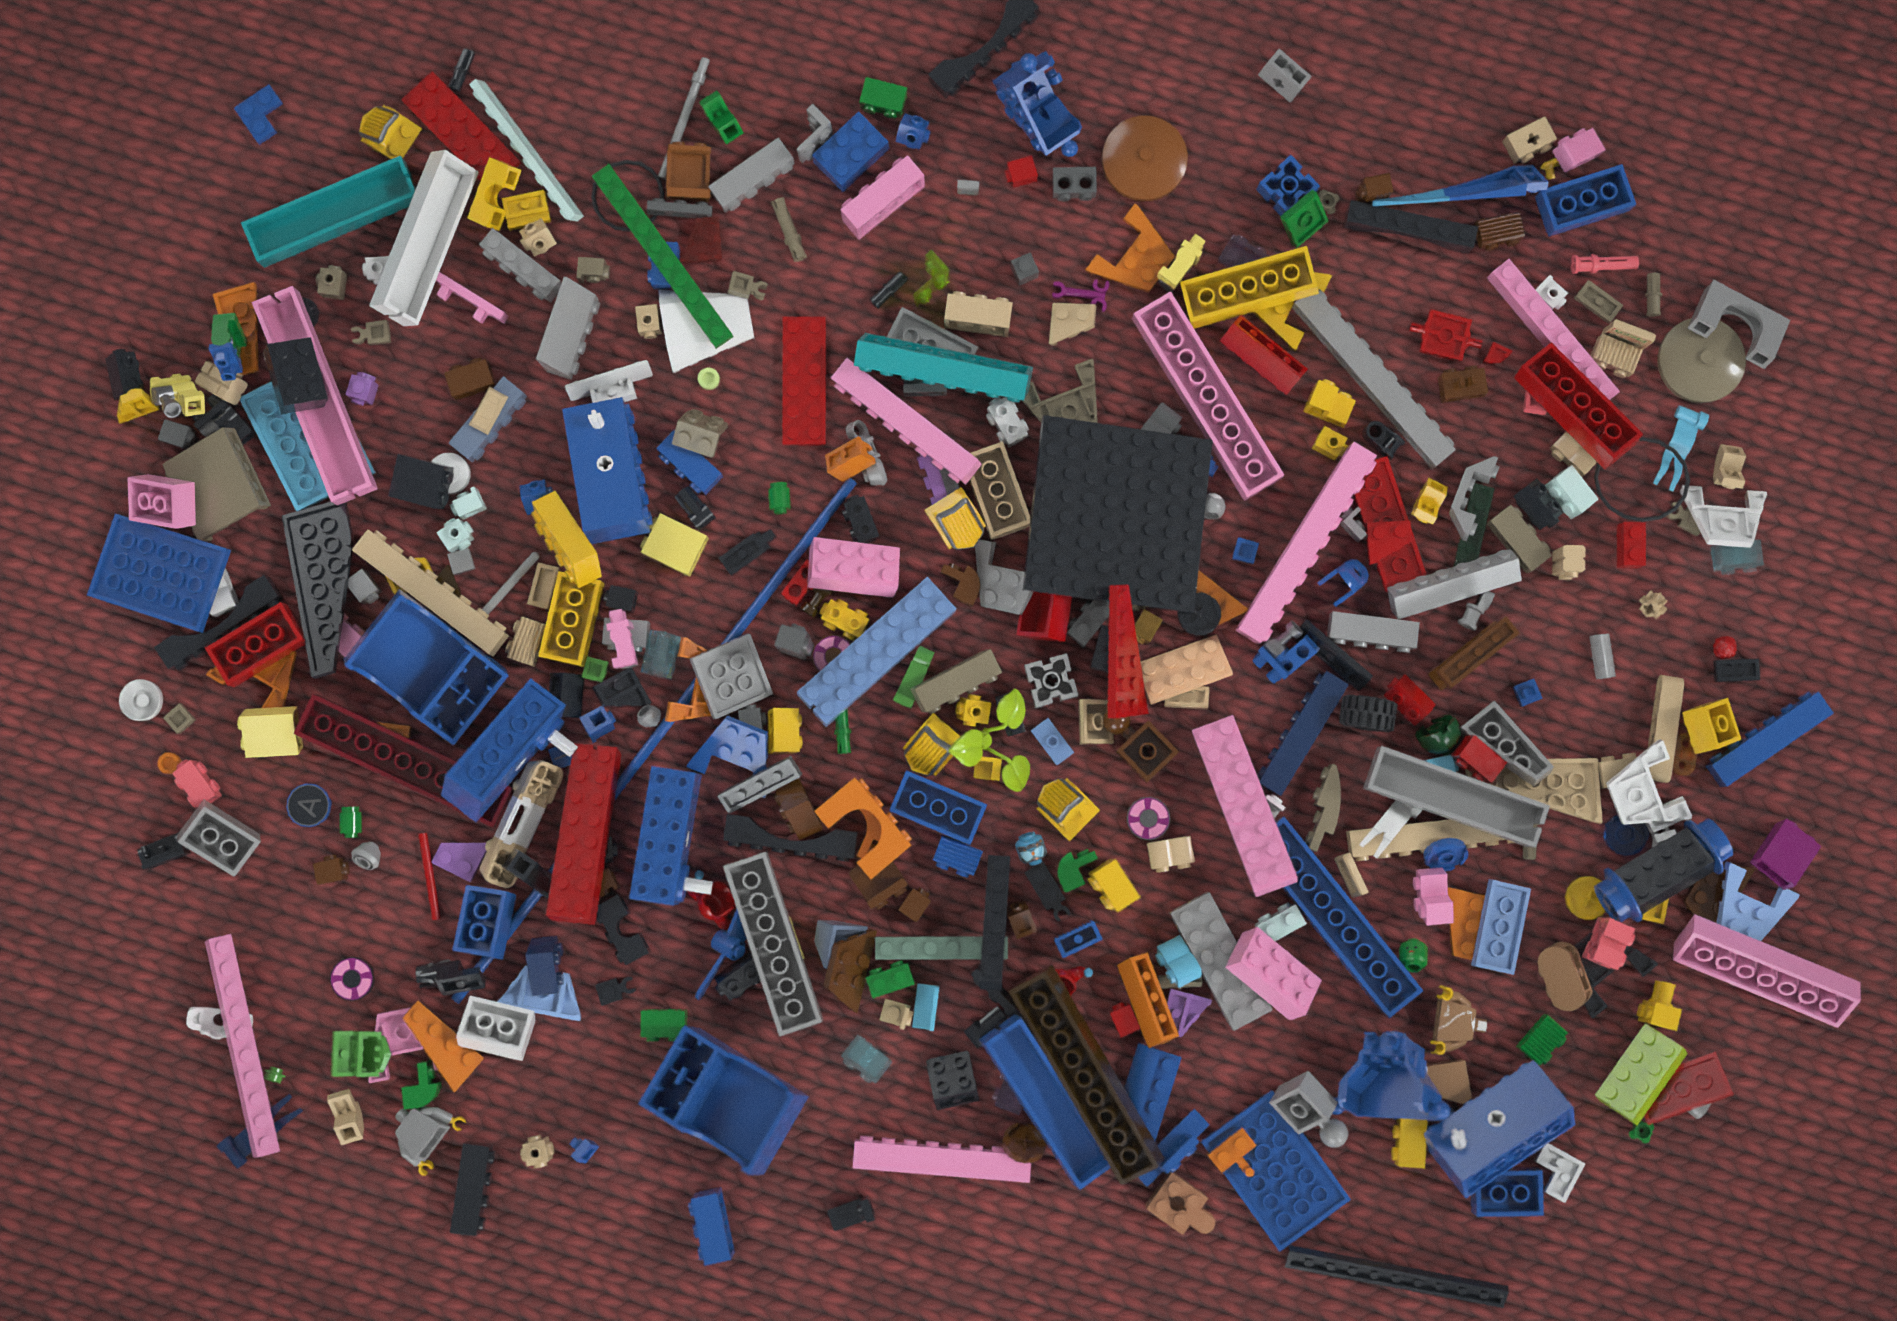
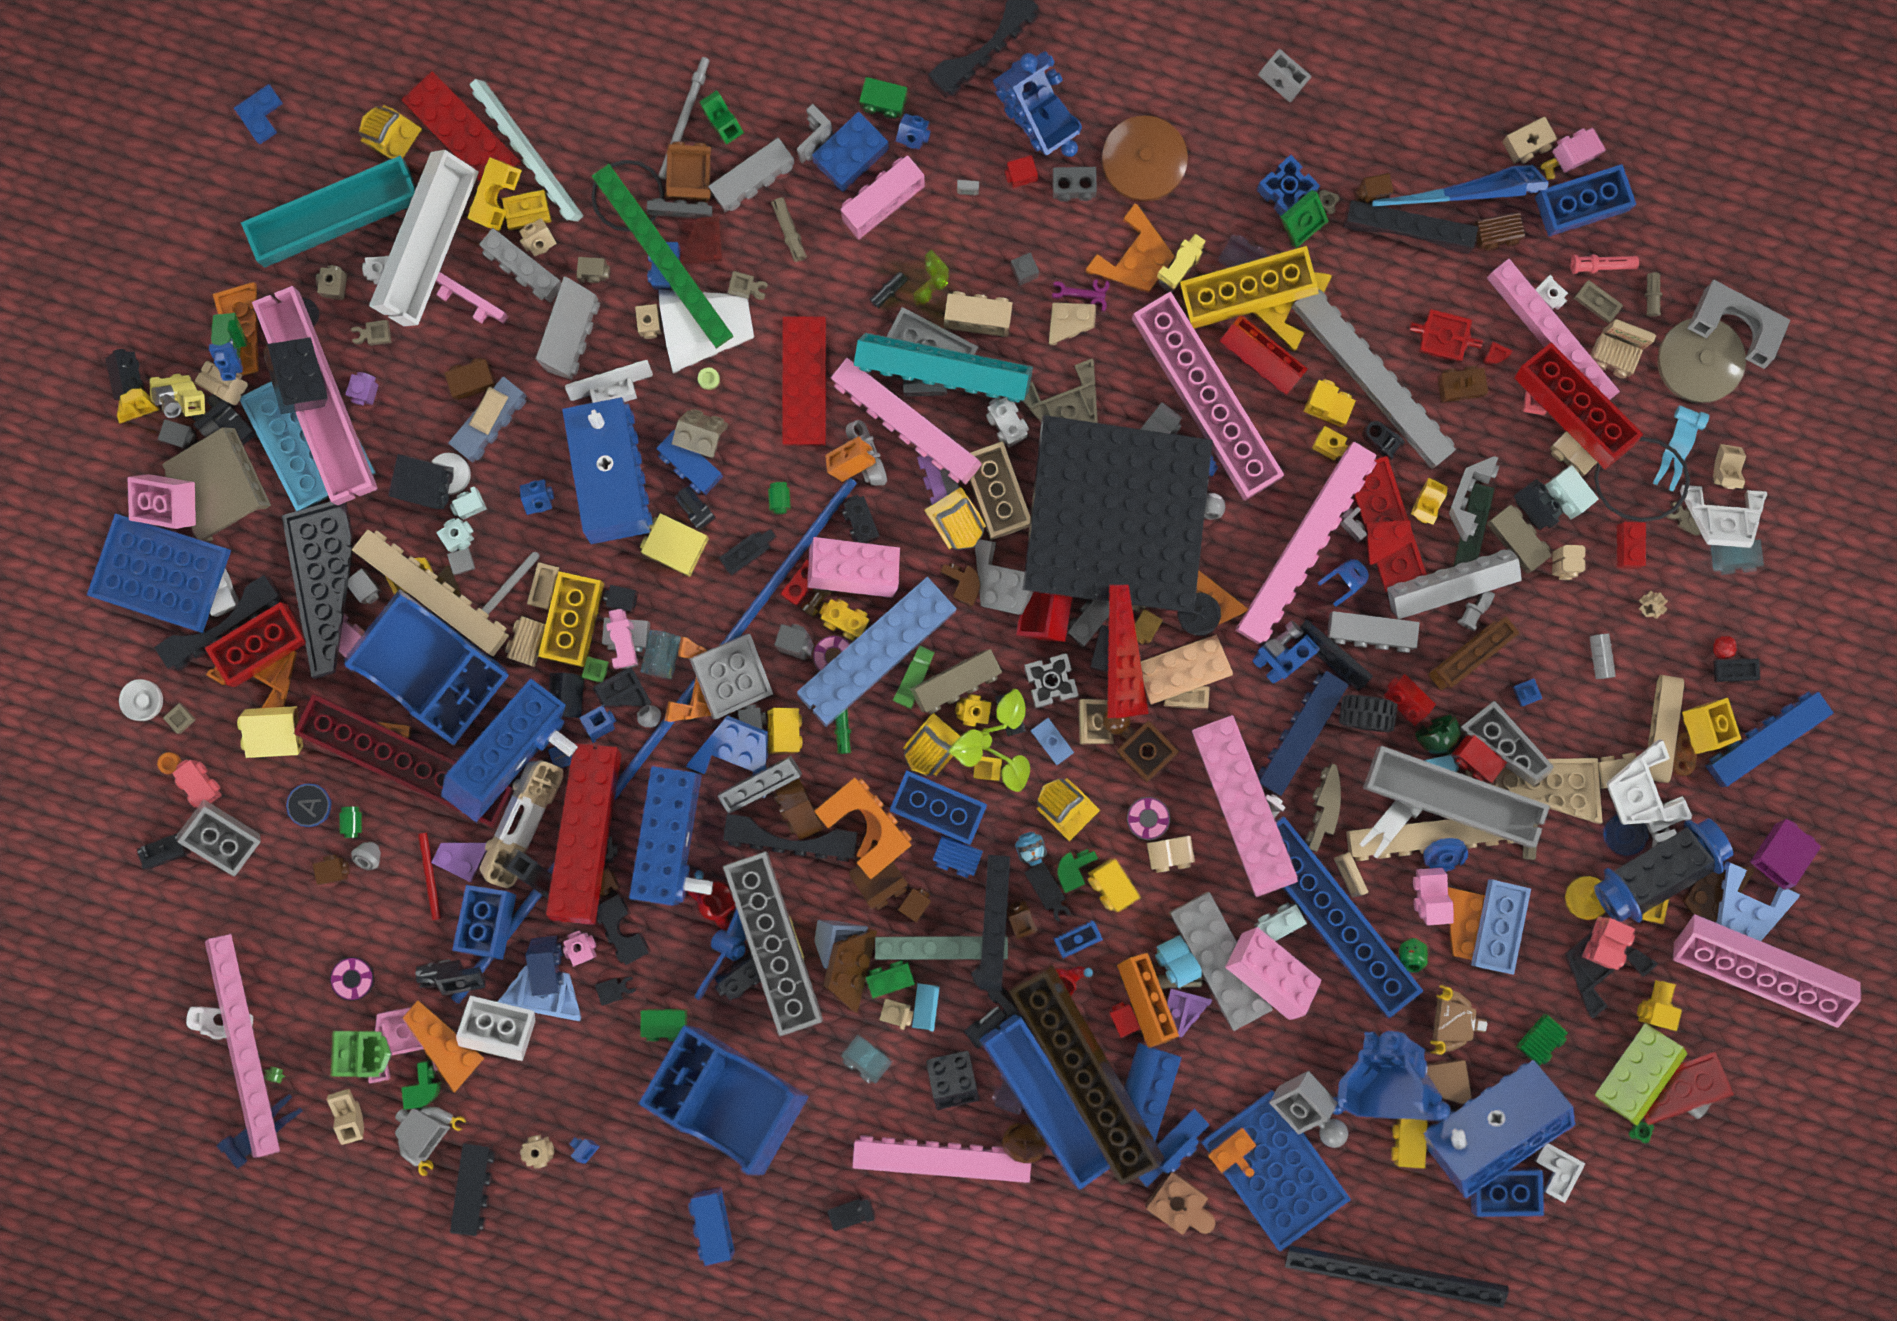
black axle [448,49,475,92] -> none
yellow brick [531,491,602,588] -> none
blue plate [1232,537,1259,565] -> none
medium nougat brick [1538,942,1592,1011] -> none
none -> bright pink brick [562,930,597,966]

